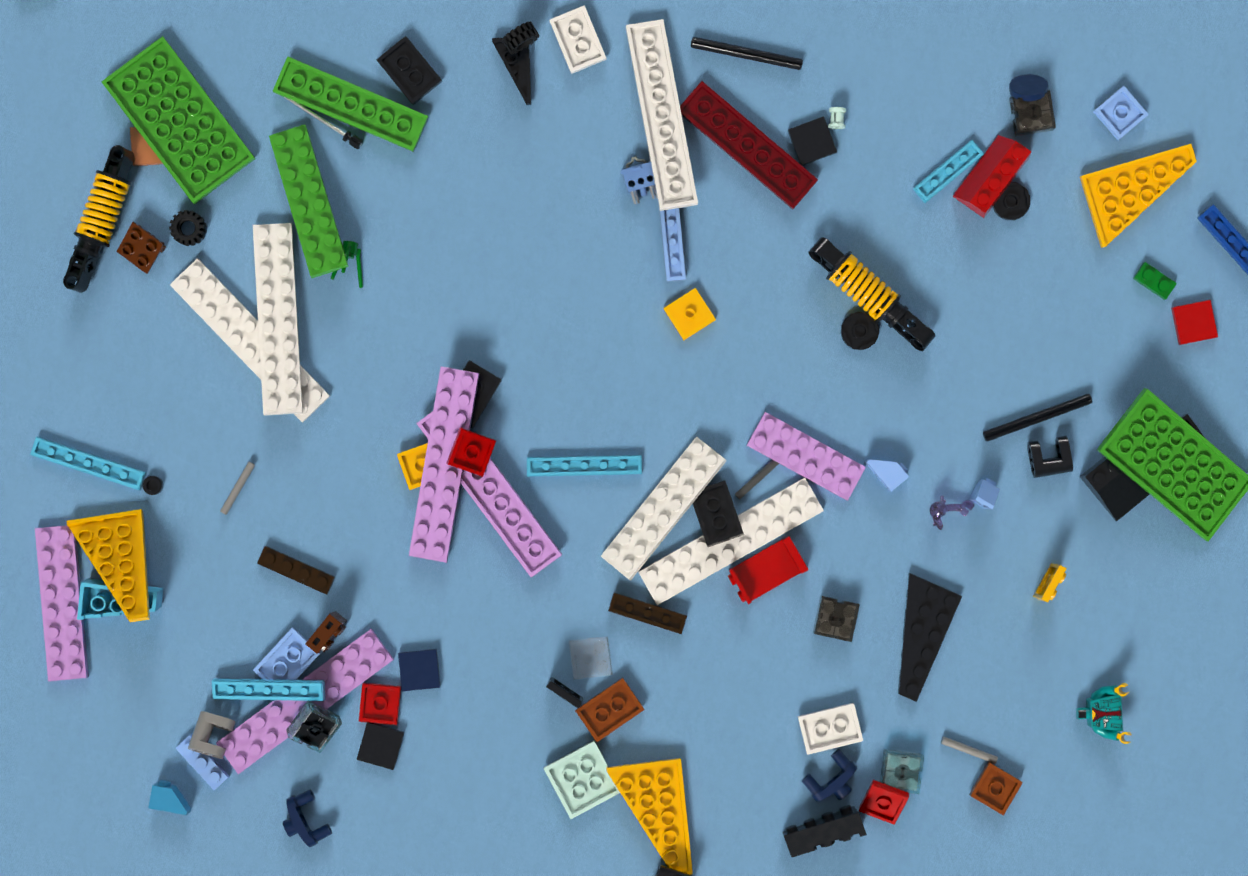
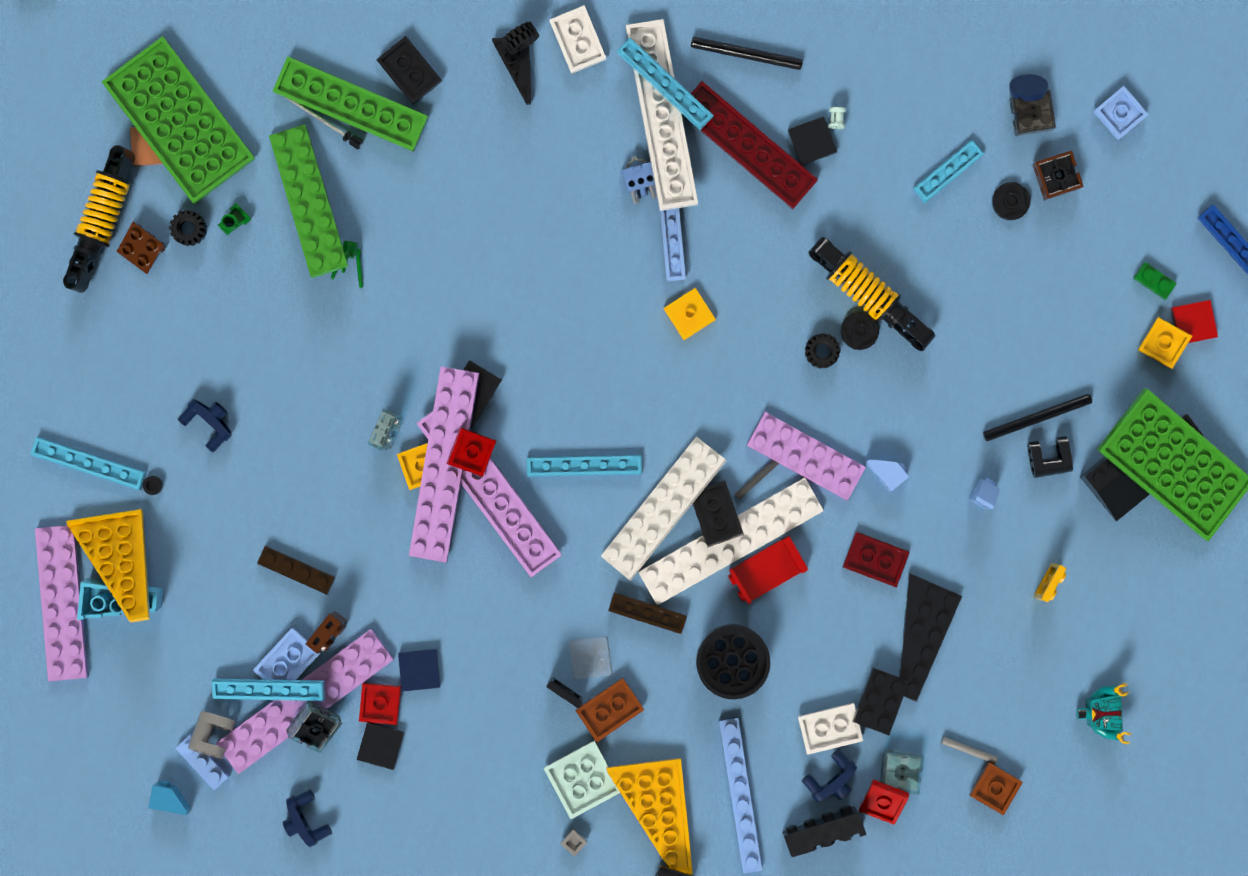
white plate [170,258,330,423] -> none
light grey bar [220,462,255,515] -> none
white plate [253,223,303,416] -> none
clear smoke piece [813,595,860,642] -> none
clear purple piece [929,496,975,530] -> none
red slope [953,135,1031,218] -> none
yellow wing [1080,144,1197,248] -> none
none -> dark blue connector [177,399,232,452]
none -> green plate [217,203,252,235]
none -> clear light blue piece [368,409,403,451]
none -> light grey plate [560,828,588,857]
none -> medium azure tile [617,38,714,130]
none -> black wheel [696,624,771,699]
none -> light blue plate [719,717,762,874]
none -> black tyre [805,333,841,369]
none -> dark red tile [842,531,910,588]
none -> black plate [852,667,909,735]
none -> piece [1032,150,1084,201]
none -> yellow plate [1138,317,1192,369]

